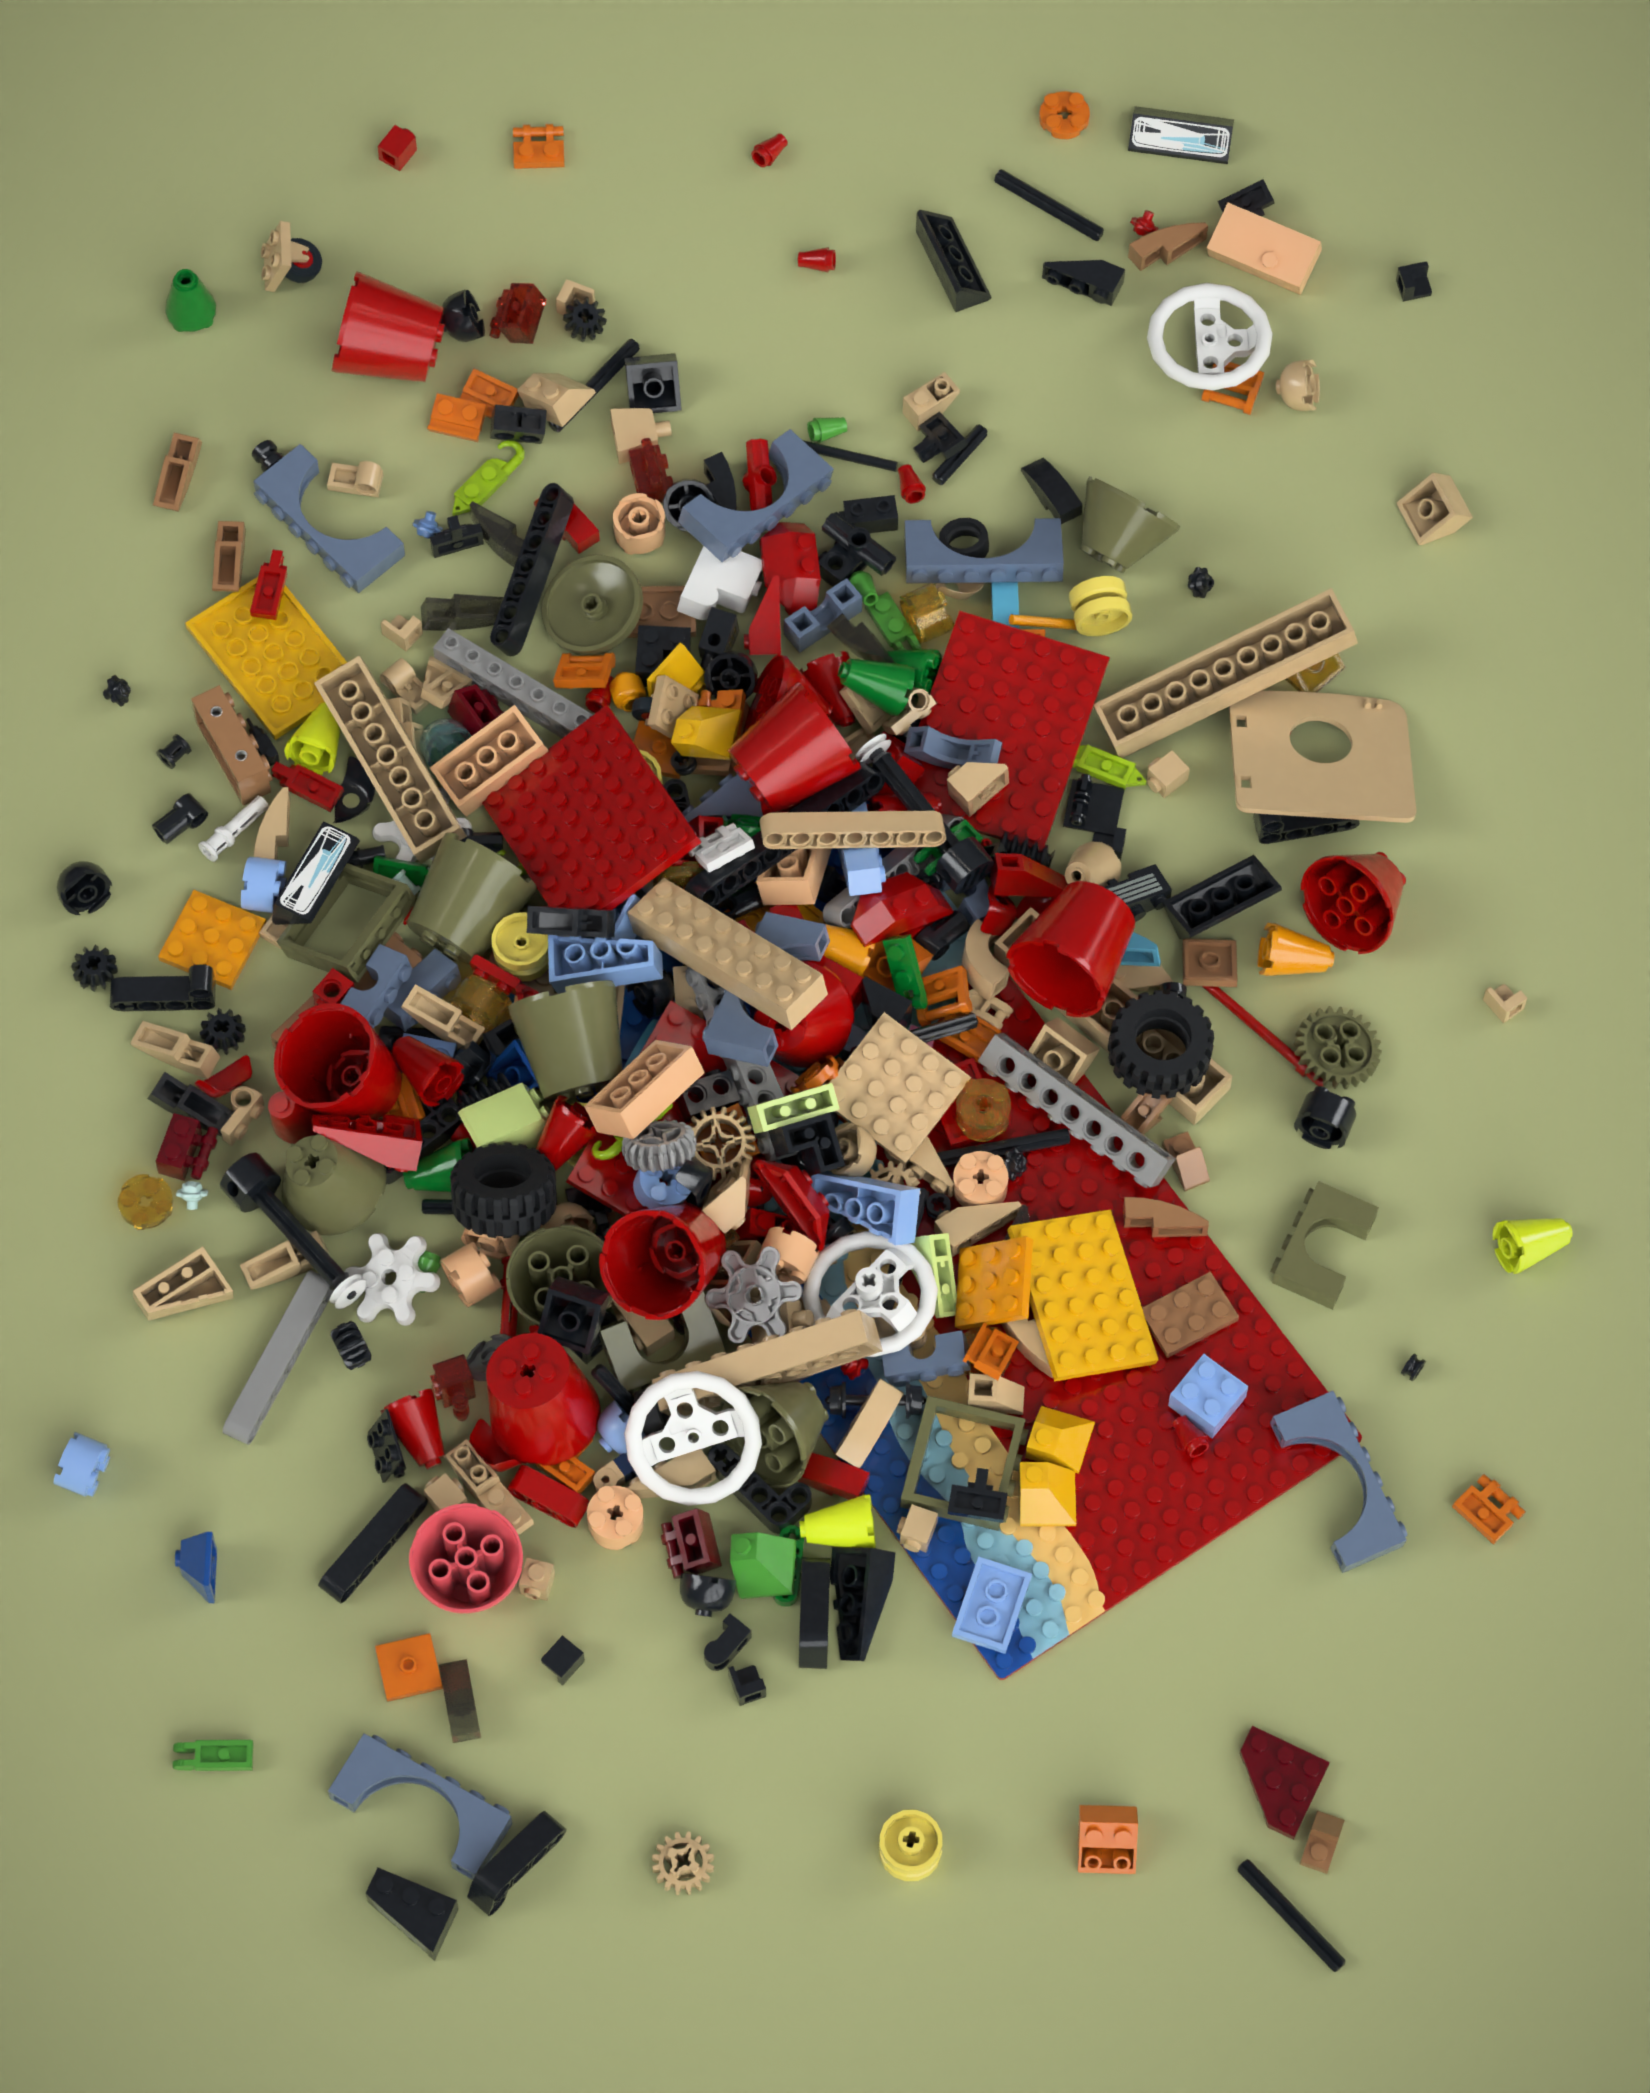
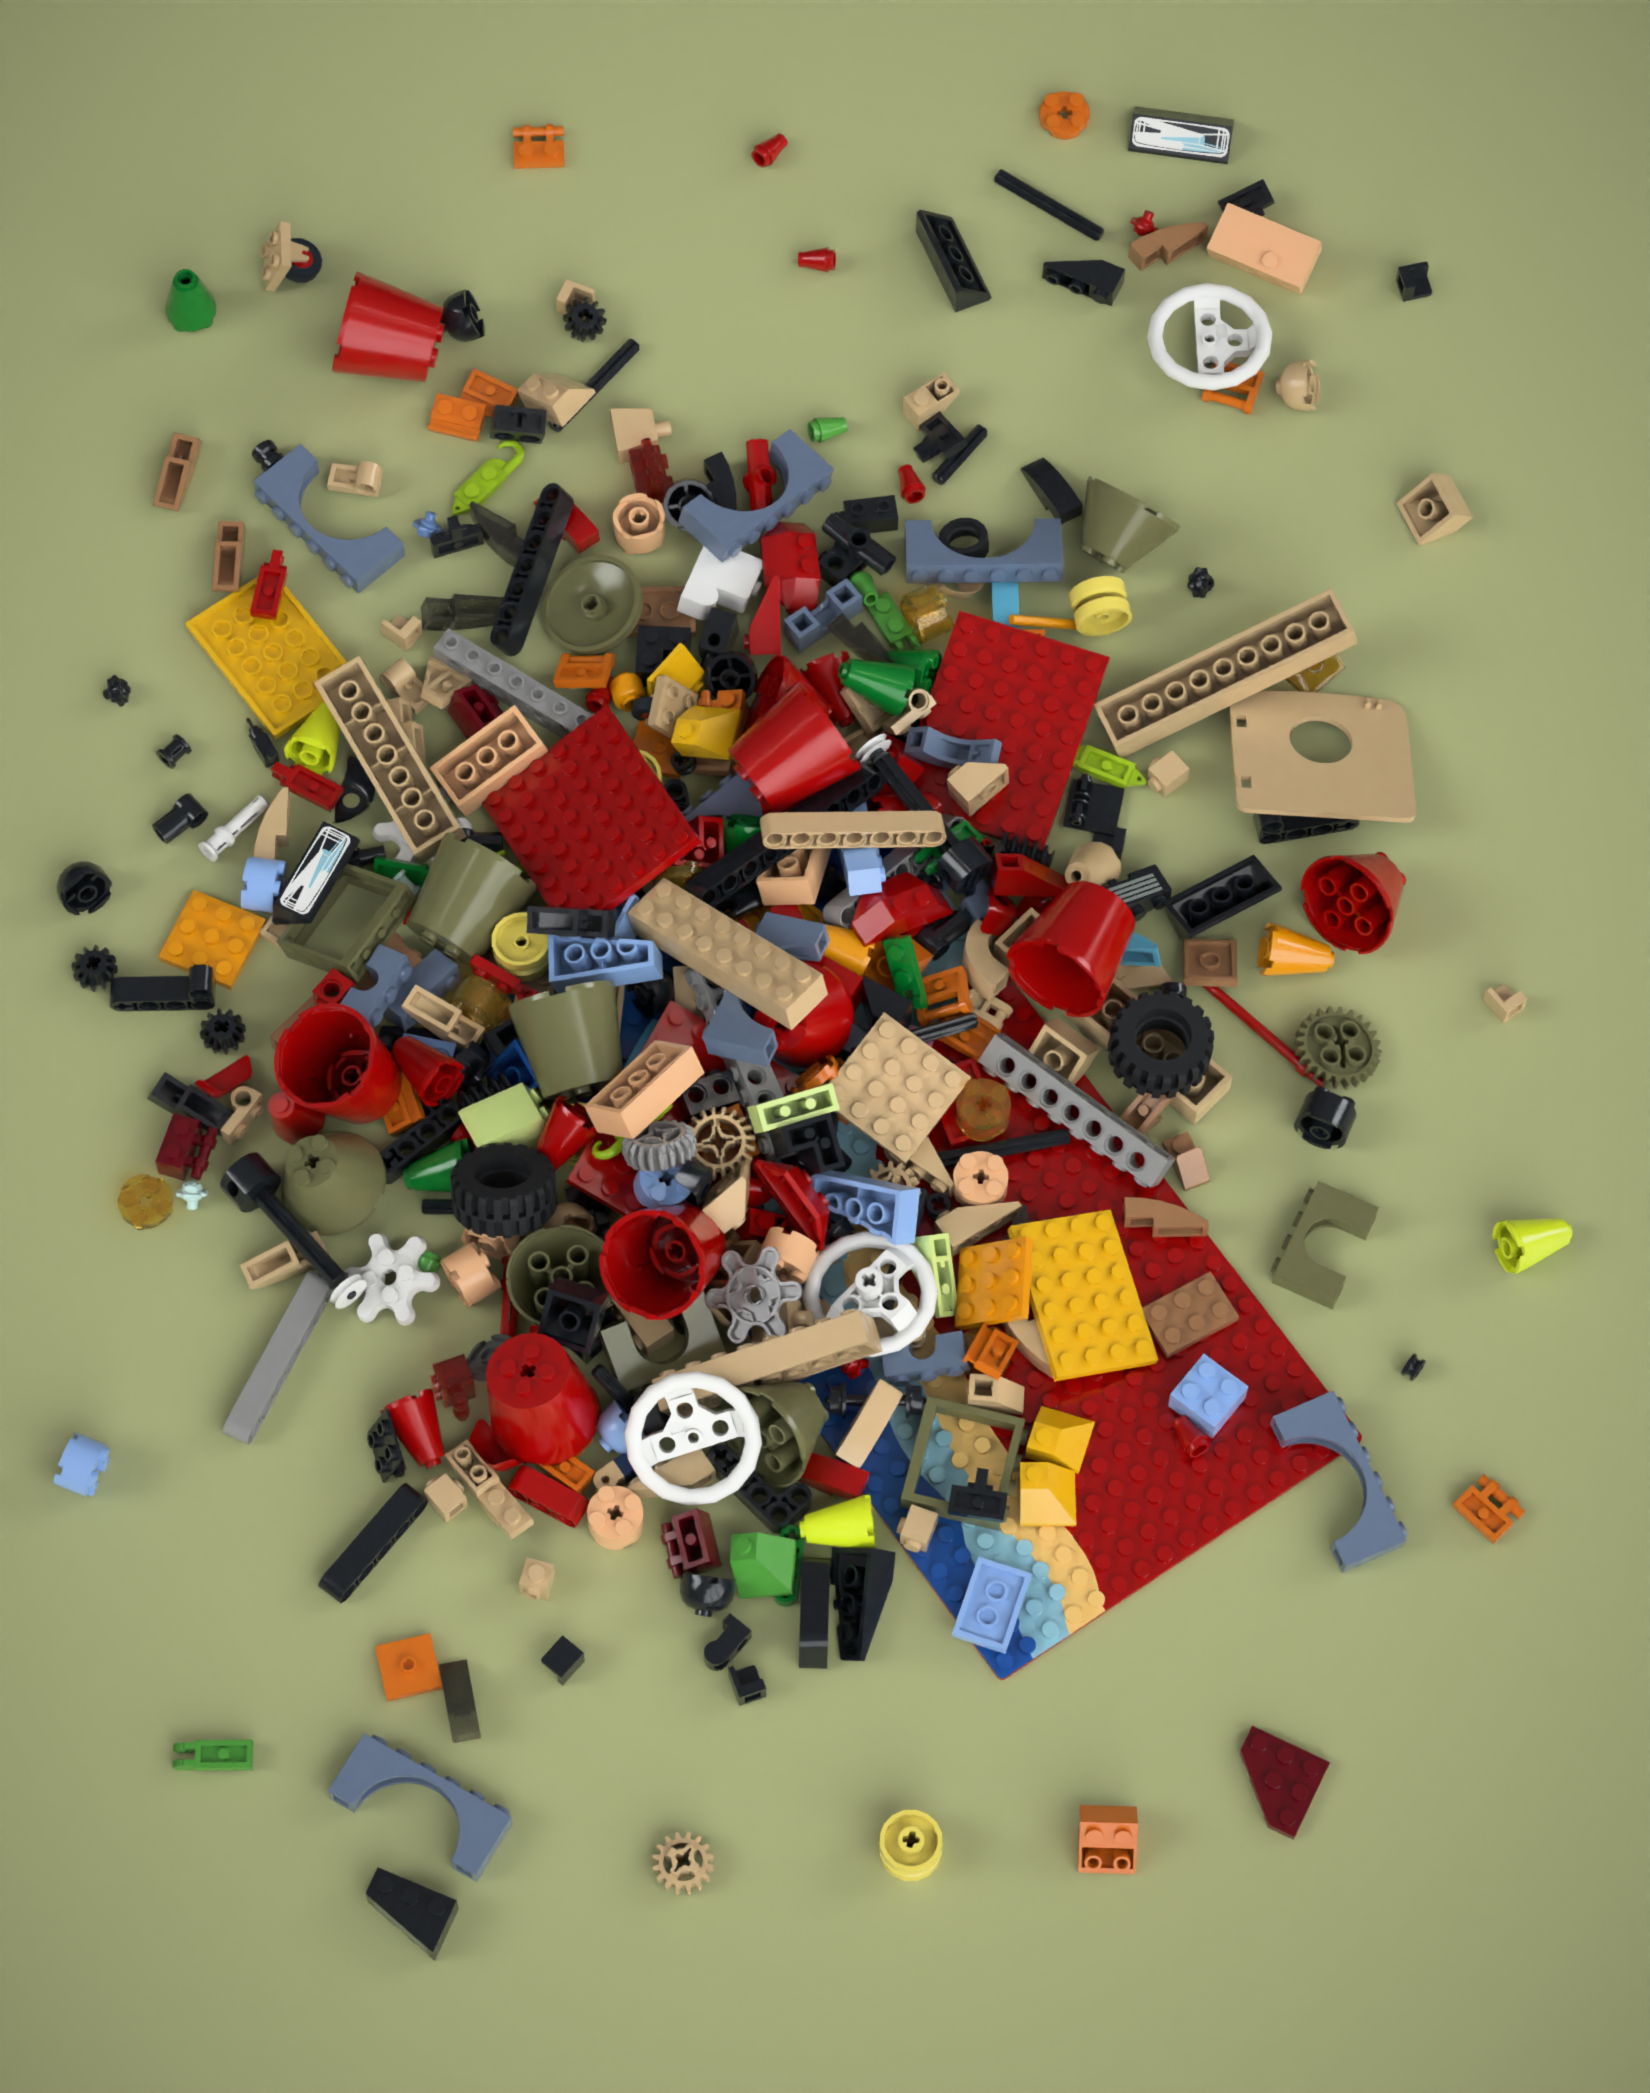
tan slope [130,1021,220,1079] -> none
tan wedge [133,1246,233,1321] -> none
blue slope [175,1532,217,1603] -> none
medium nougat piece [191,685,273,806] -> none
wedge [312,1115,422,1172] -> none
black gear [331,1321,372,1370] -> none
red brick [378,125,417,171] -> none
coral cone [409,1503,523,1613] -> none
clear light blue cylinder [420,718,471,766] -> none
black beam [467,1811,567,1916] -> none
clear red brick [490,283,547,344] -> none
black slope [624,353,682,413] -> none
white plate [688,823,755,873] -> none
black bar [803,440,898,472] -> none
tan cylinder [829,1122,877,1177] -> none
black plant [1002,1147,1027,1181] -> none
black axle [1237,1859,1346,1972] -> none
medium nougat slope [1300,1811,1345,1874] -> none

